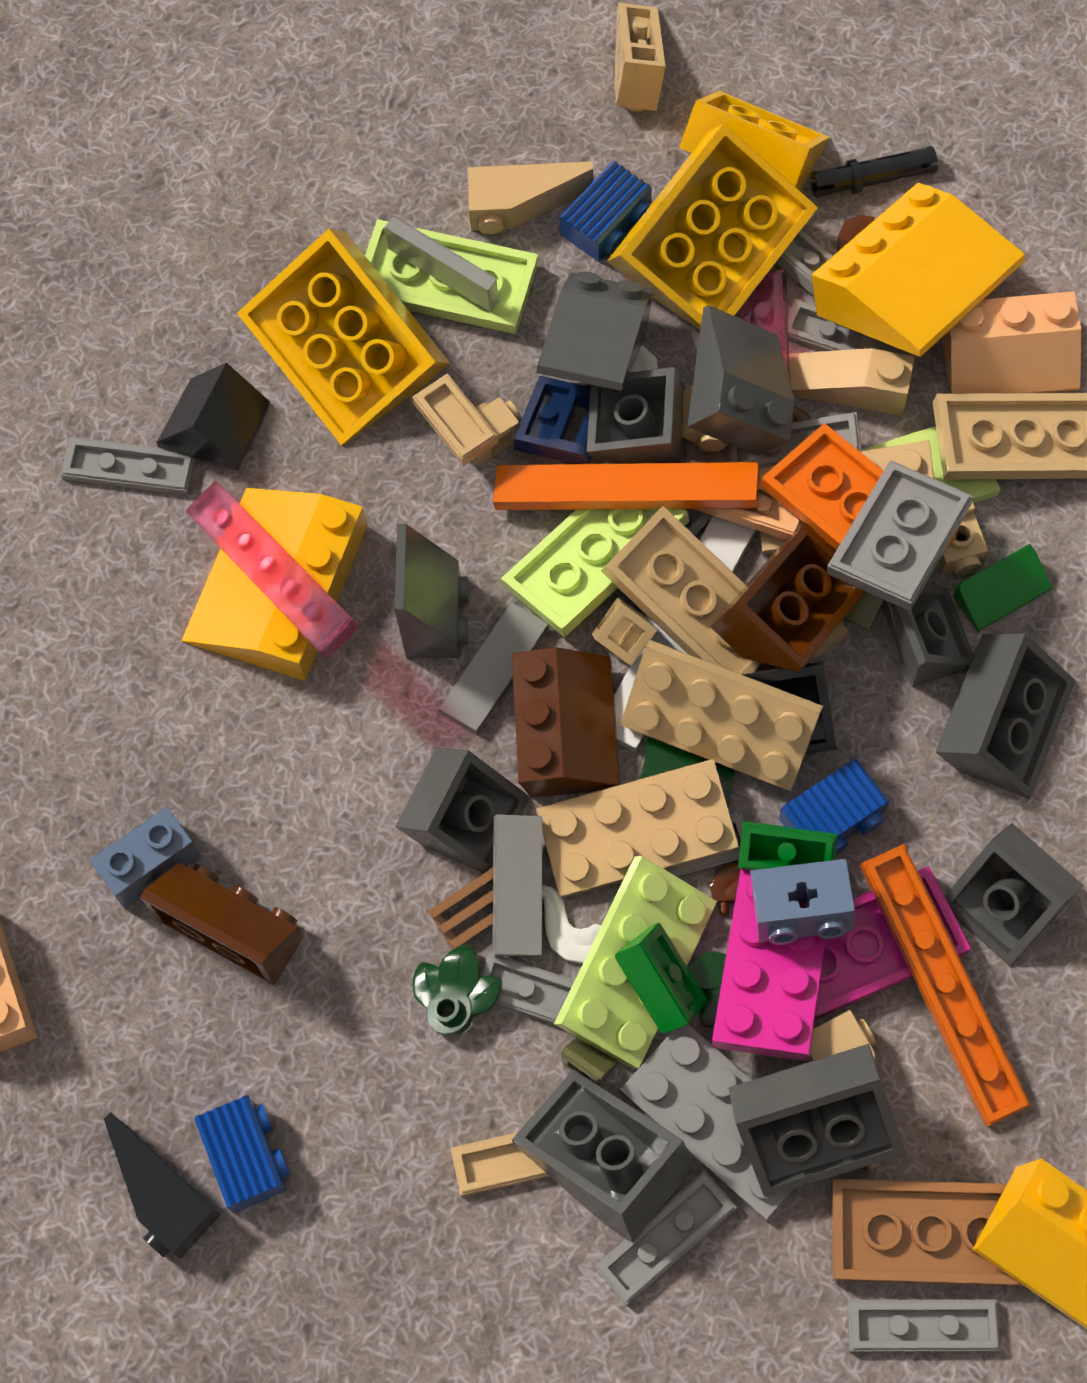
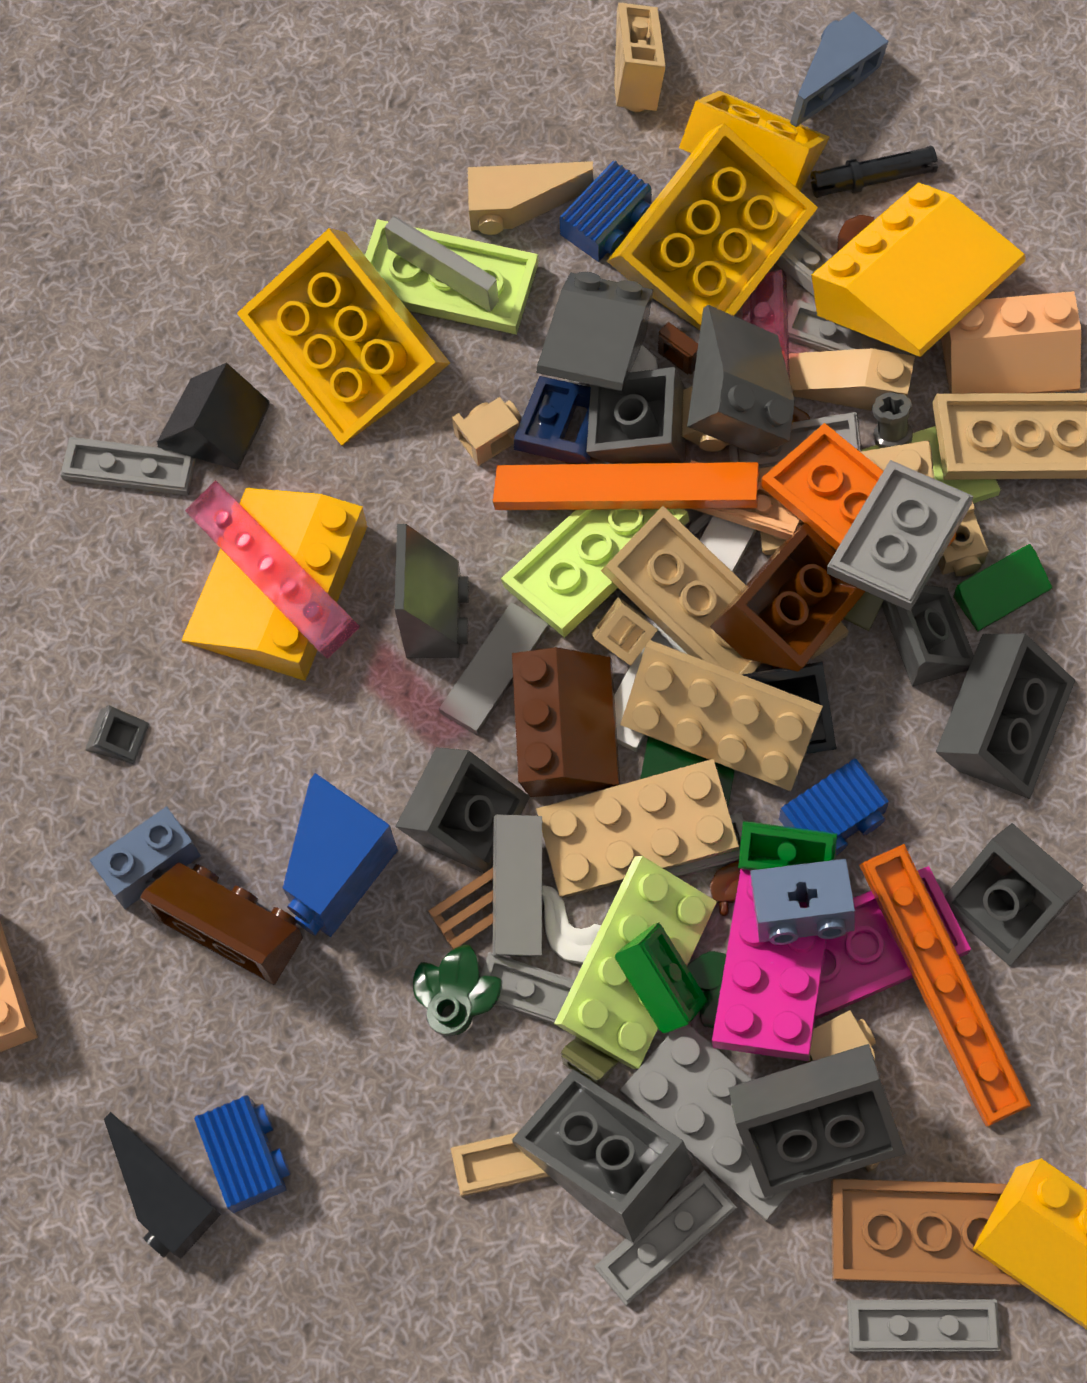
tan tile [412,373,499,466] -> none
none -> dark grey slope [85,705,149,764]
none -> blue slope [283,773,398,937]
none -> reddish brown tile [658,322,698,375]
none -> sand blue slope [790,11,889,127]
none -> dark grey bush [872,392,913,448]

